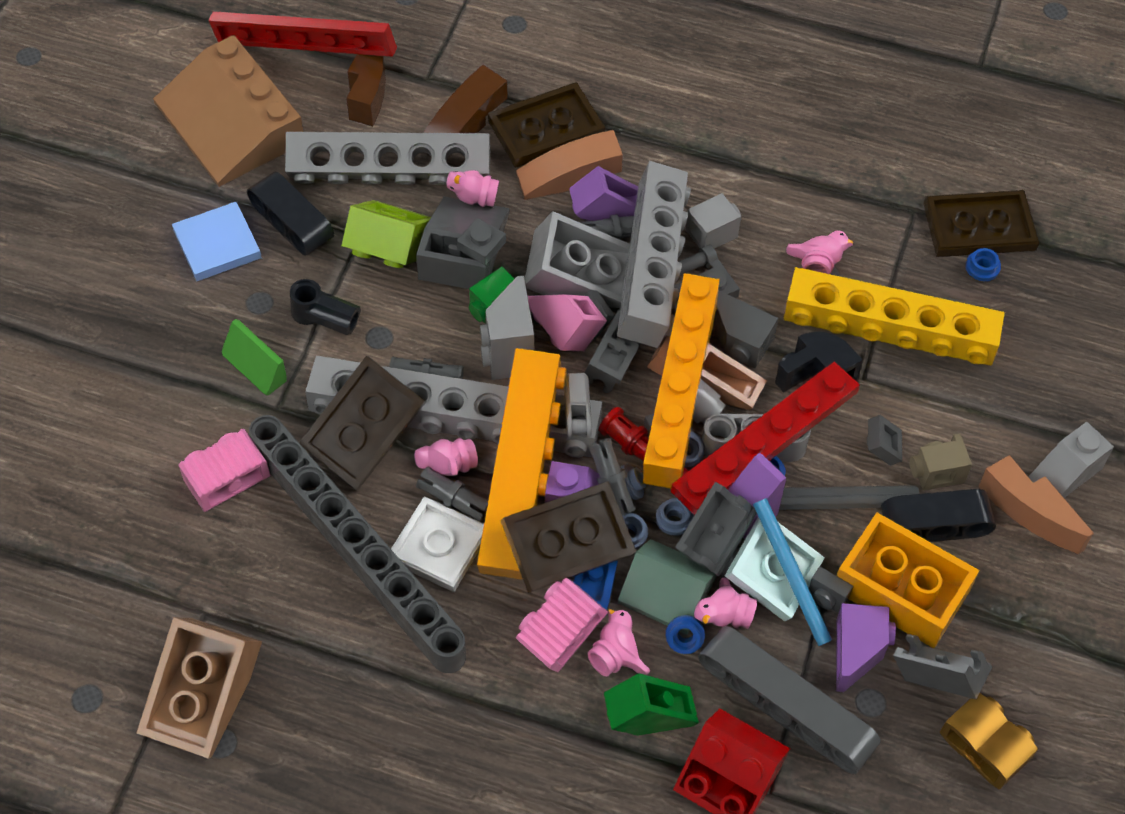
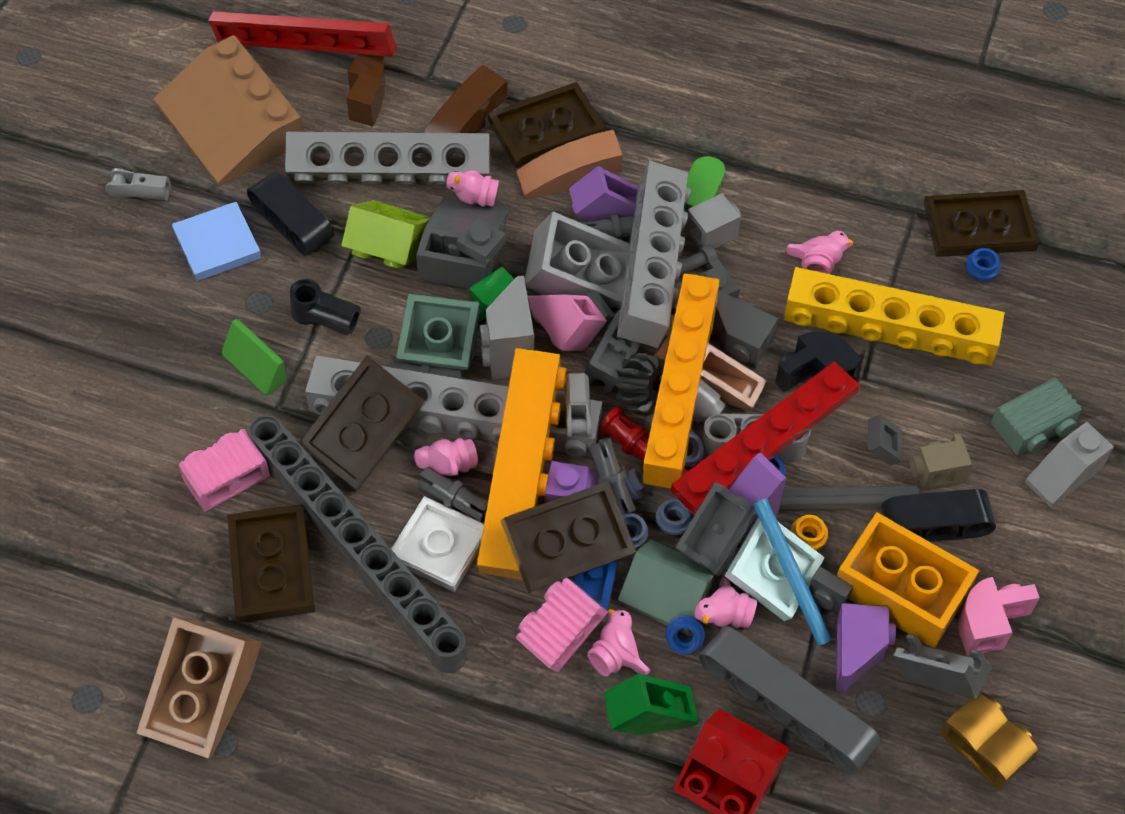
nougat slope [979,455,1094,554] -> none
none -> light grey bar [105,168,171,201]
none -> dark brown plate [227,504,315,623]
none -> sand green slope [396,294,479,370]
none -> pearl dark grey gear [615,353,665,415]
none -> bright green tile [684,156,725,212]
none -> light orange plate [790,515,828,551]
none -> bright pink brick [958,577,1040,656]
none -> sand green brick [991,377,1082,456]

